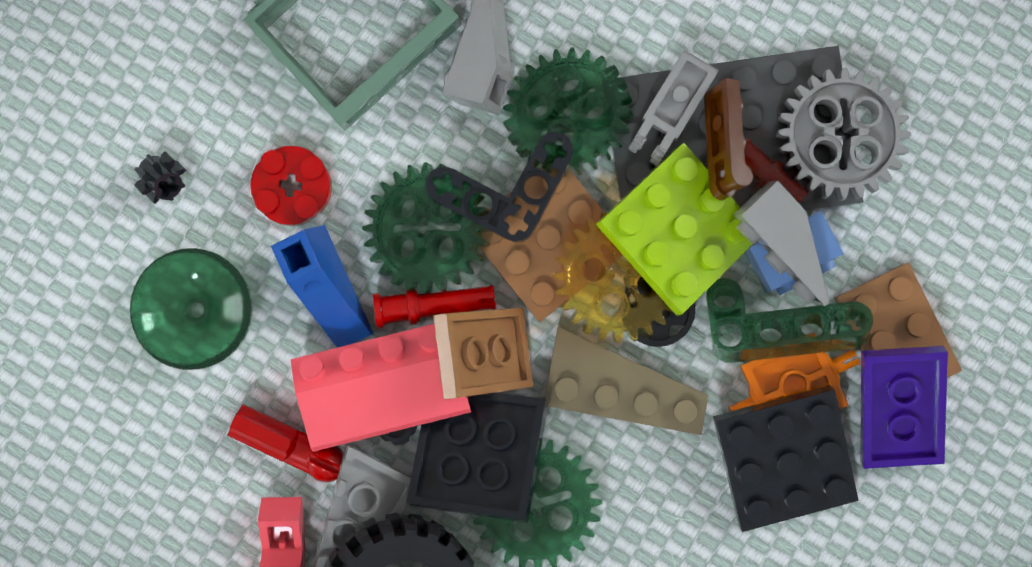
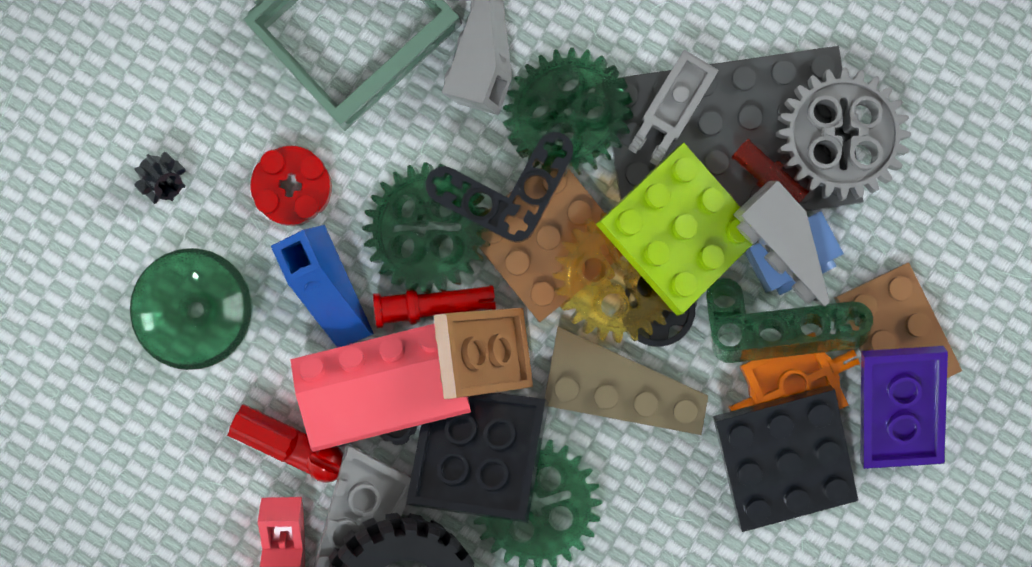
reddish brown plate [704,78,753,200] -> none

